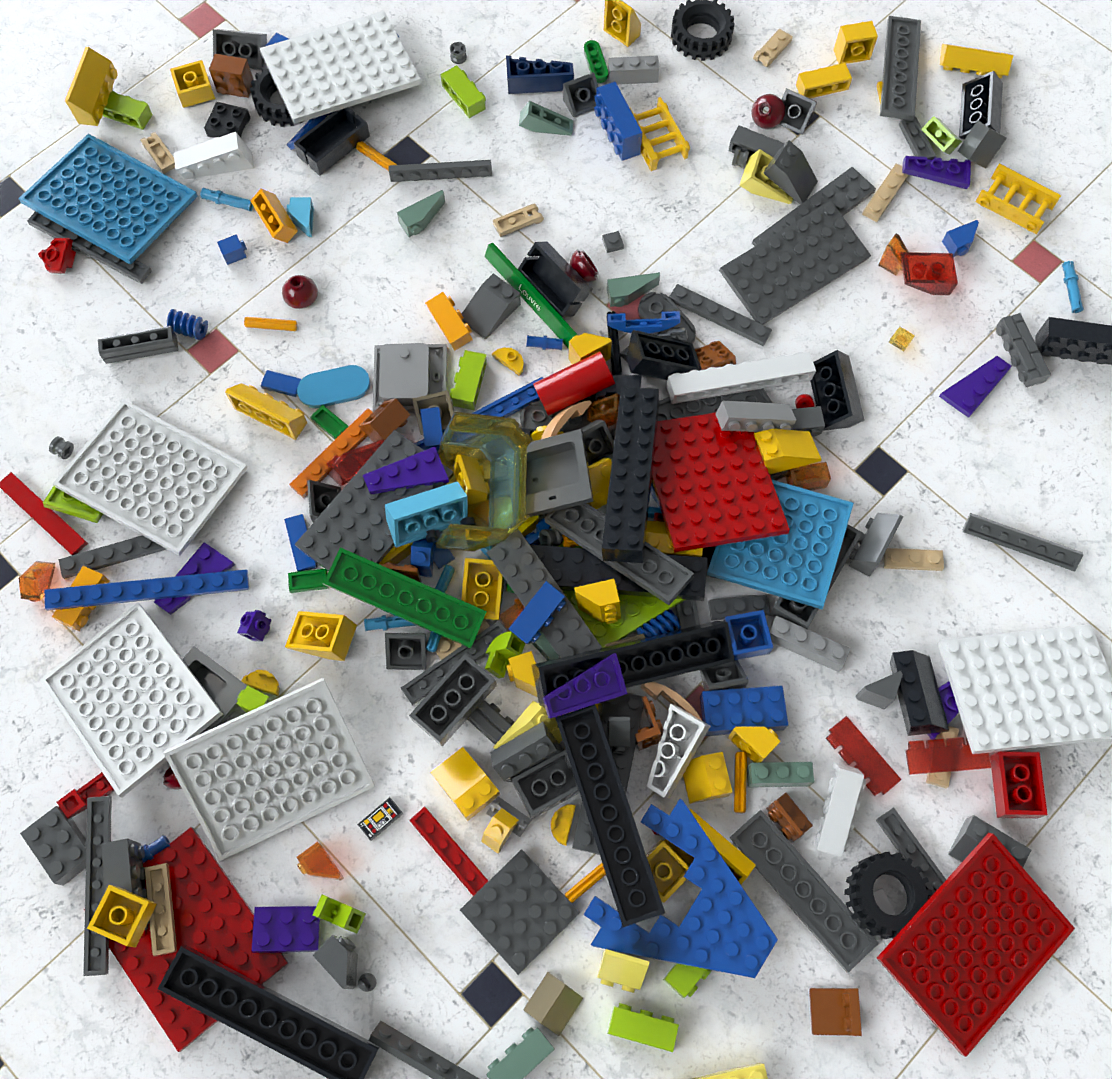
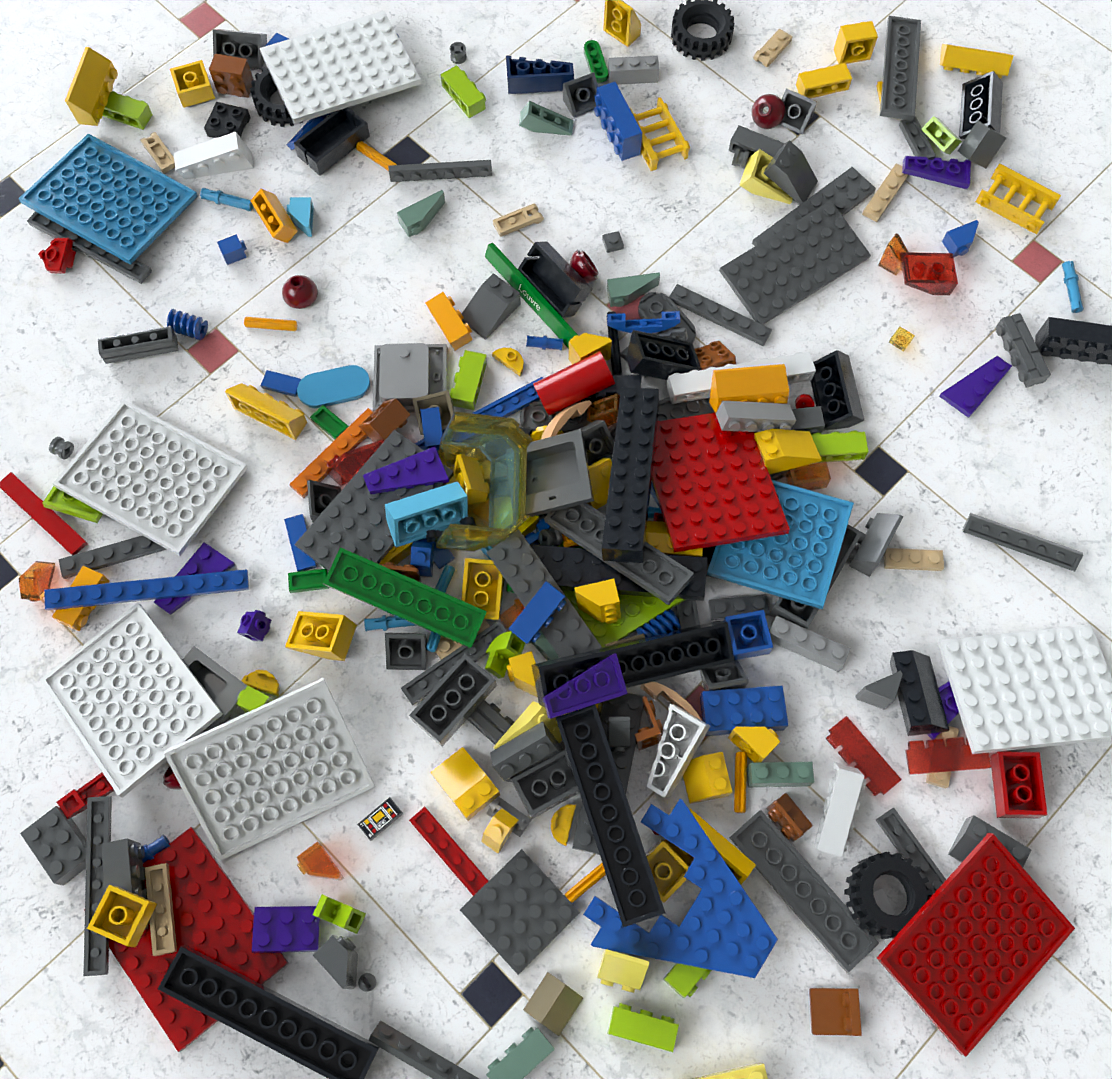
none -> light orange slope [709,364,789,413]
none -> lime brick [811,430,869,463]

